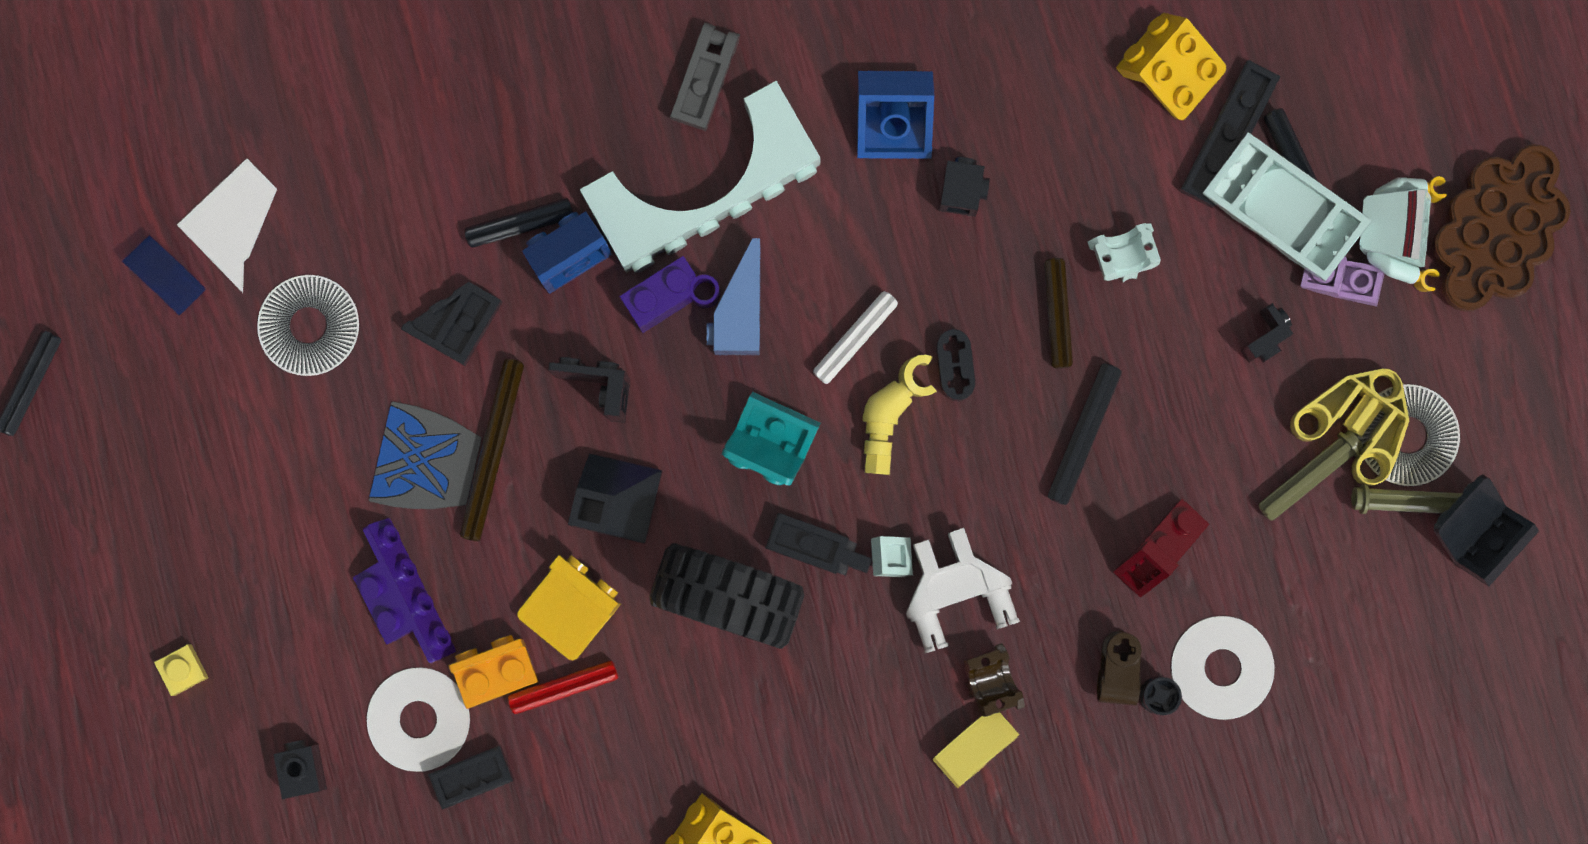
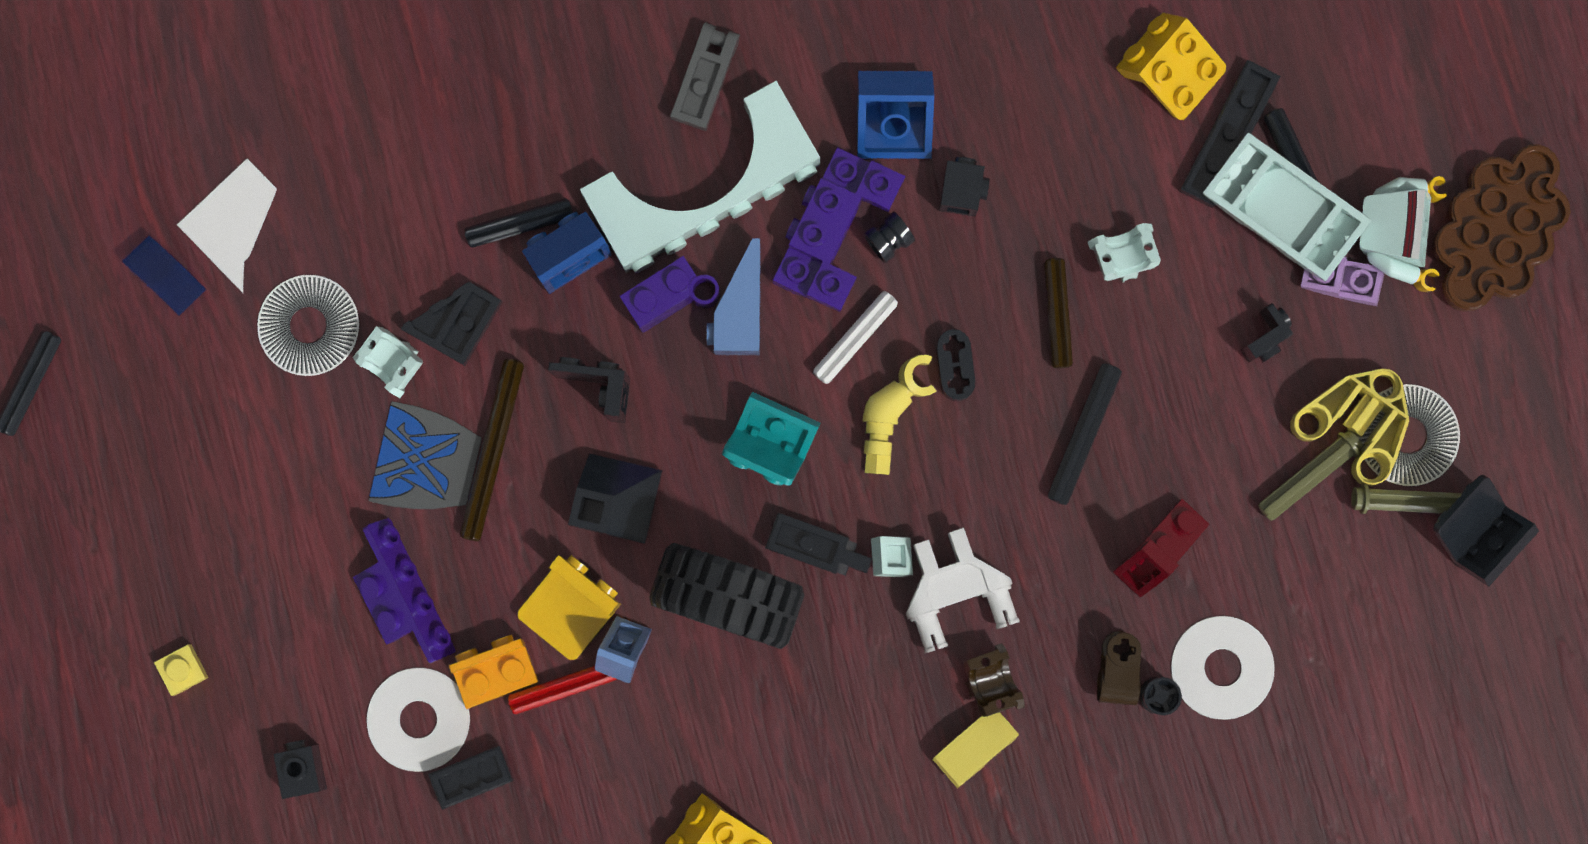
none -> light aqua piece [353,326,423,398]
none -> medium blue slope [595,616,652,683]
none -> dark purple bracket [773,147,905,312]
none -> black wheel [863,211,915,263]

